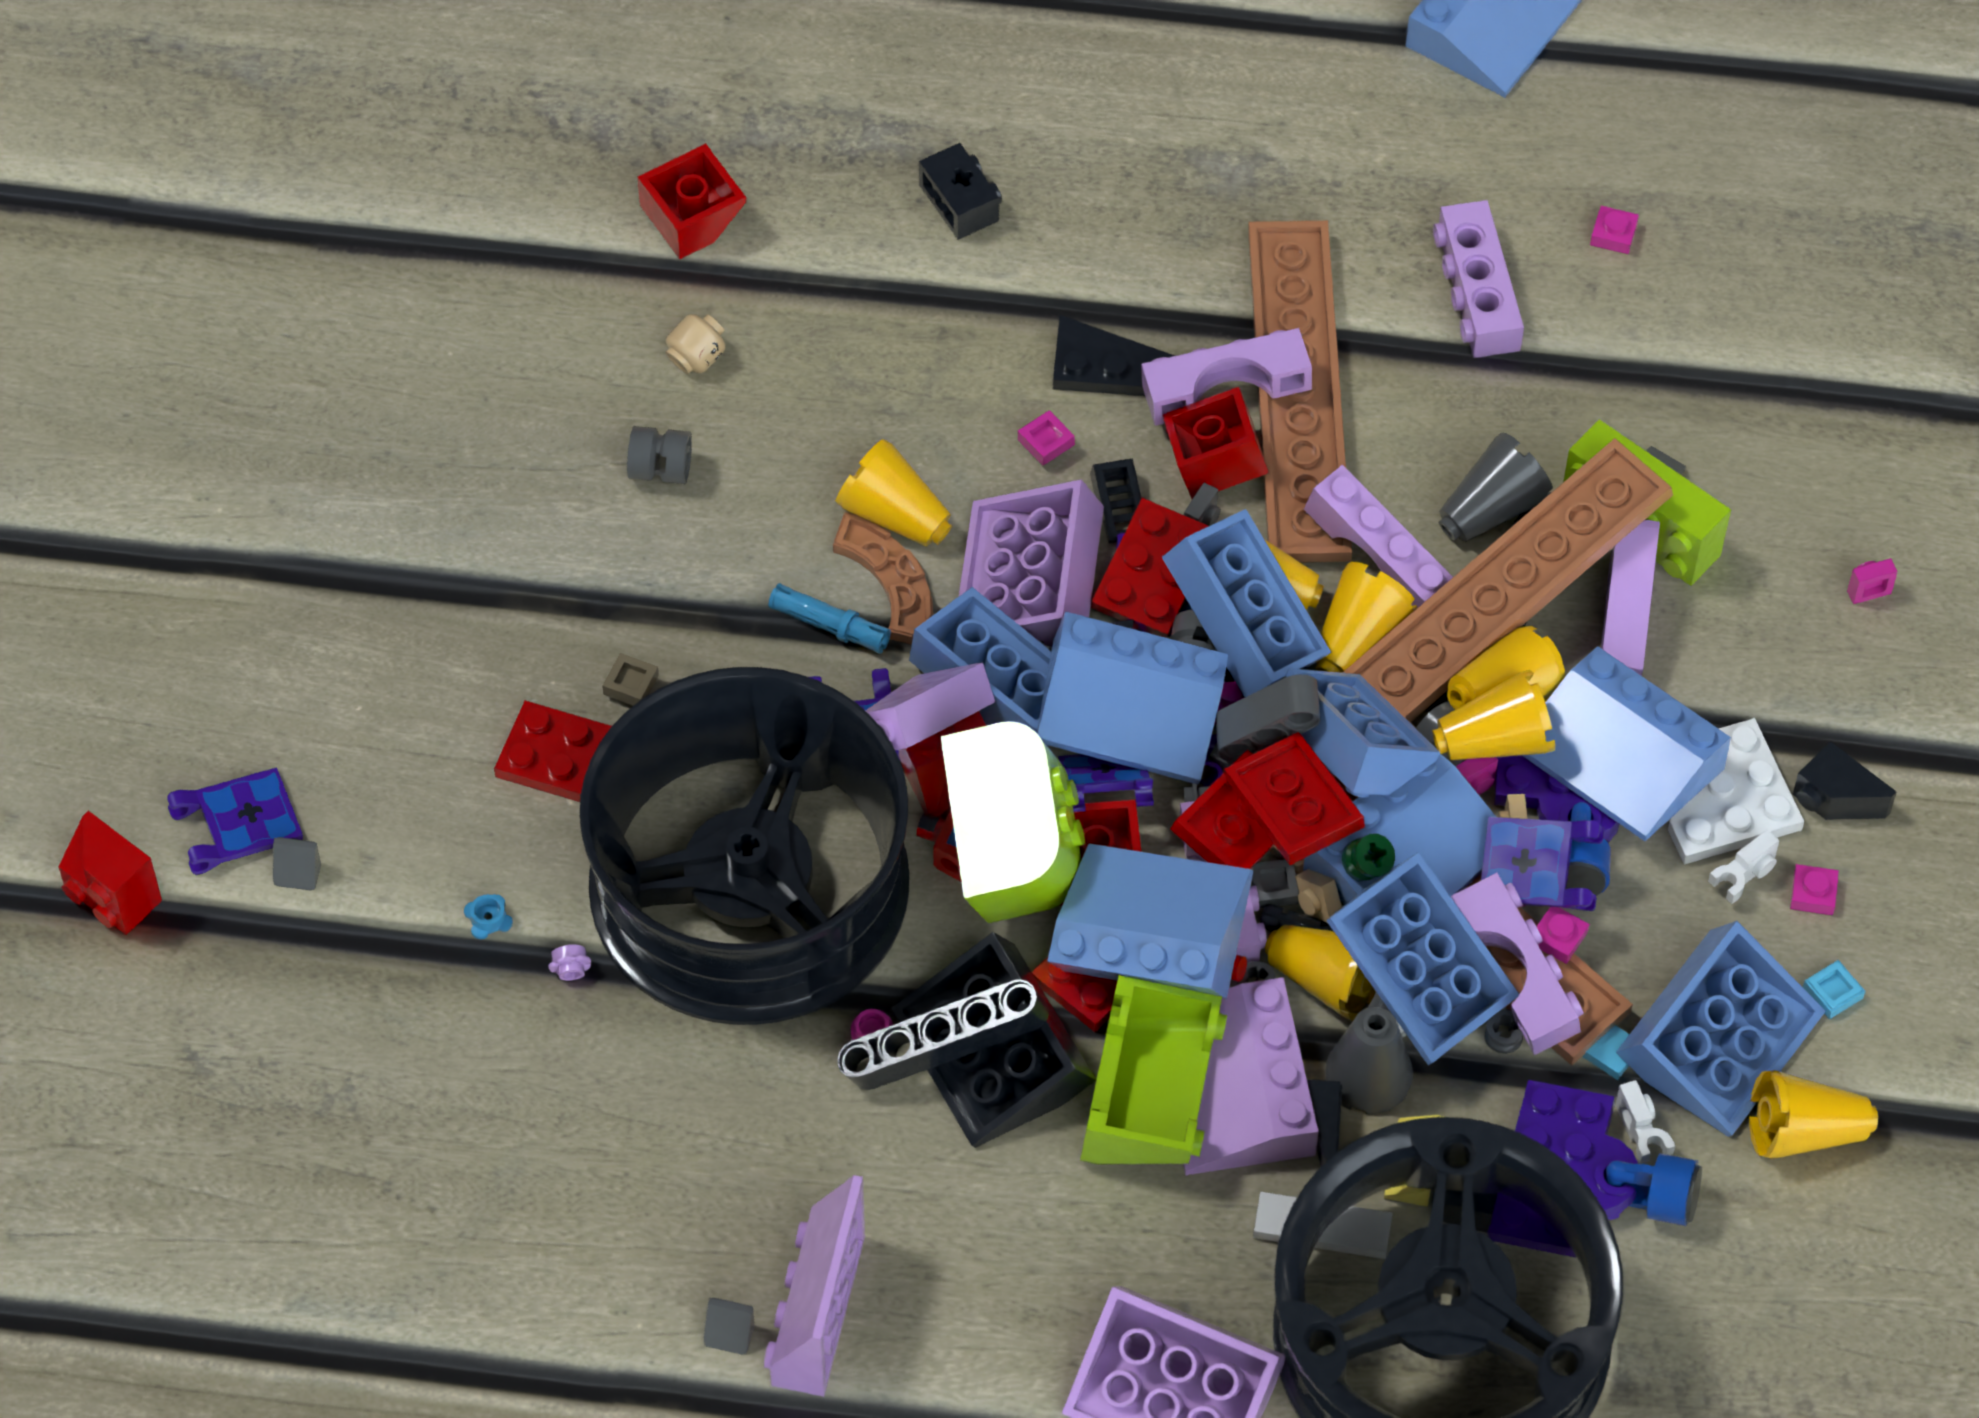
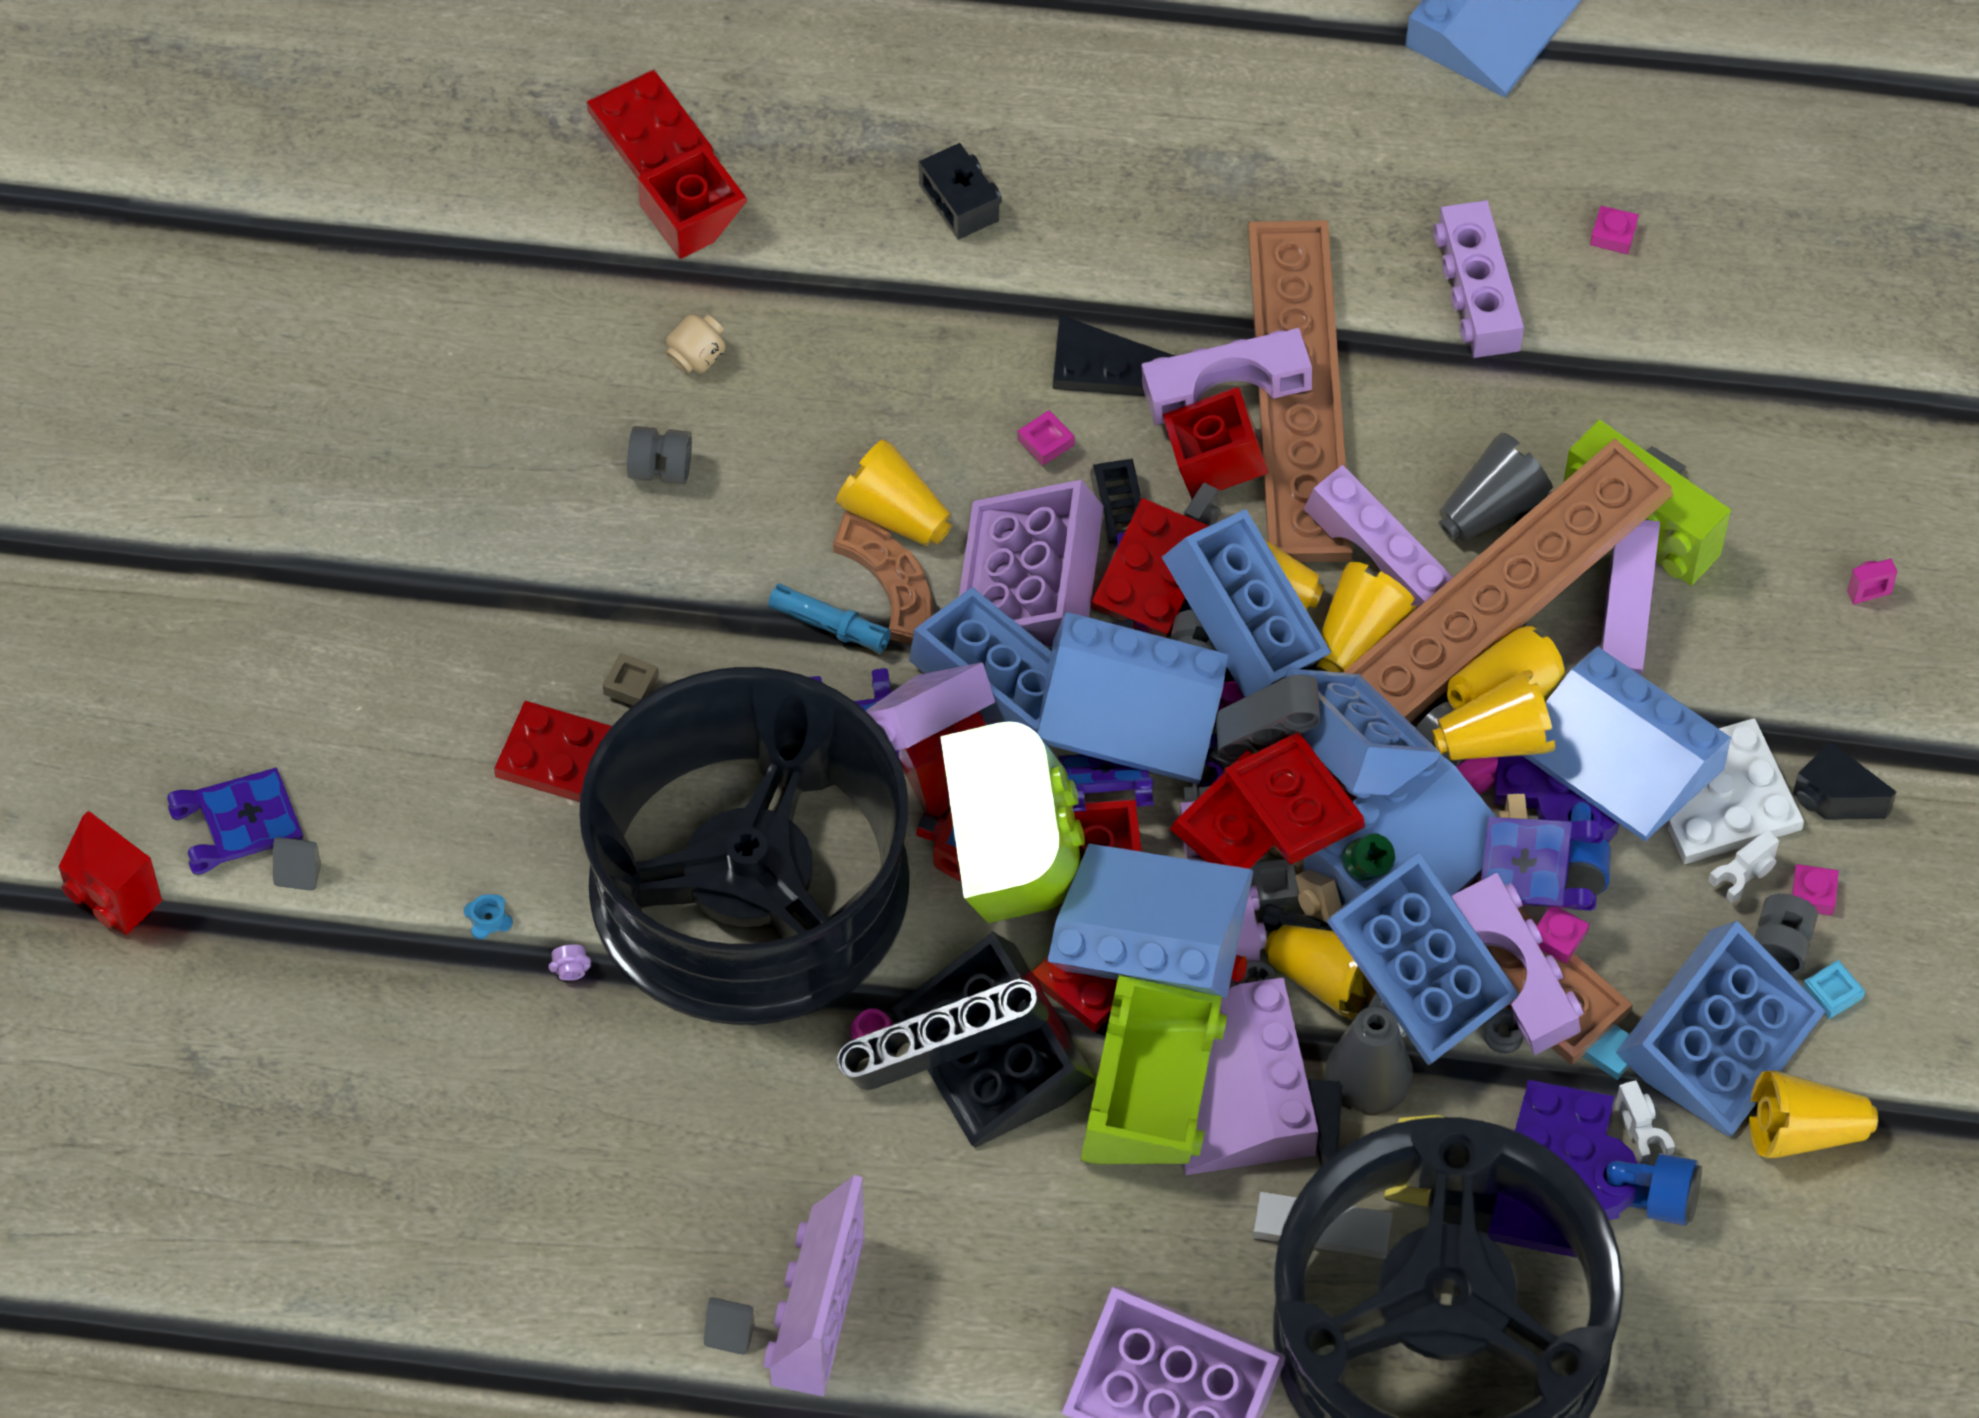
none -> red plate [587,69,714,178]
none -> dark grey wheel [1754,893,1818,975]

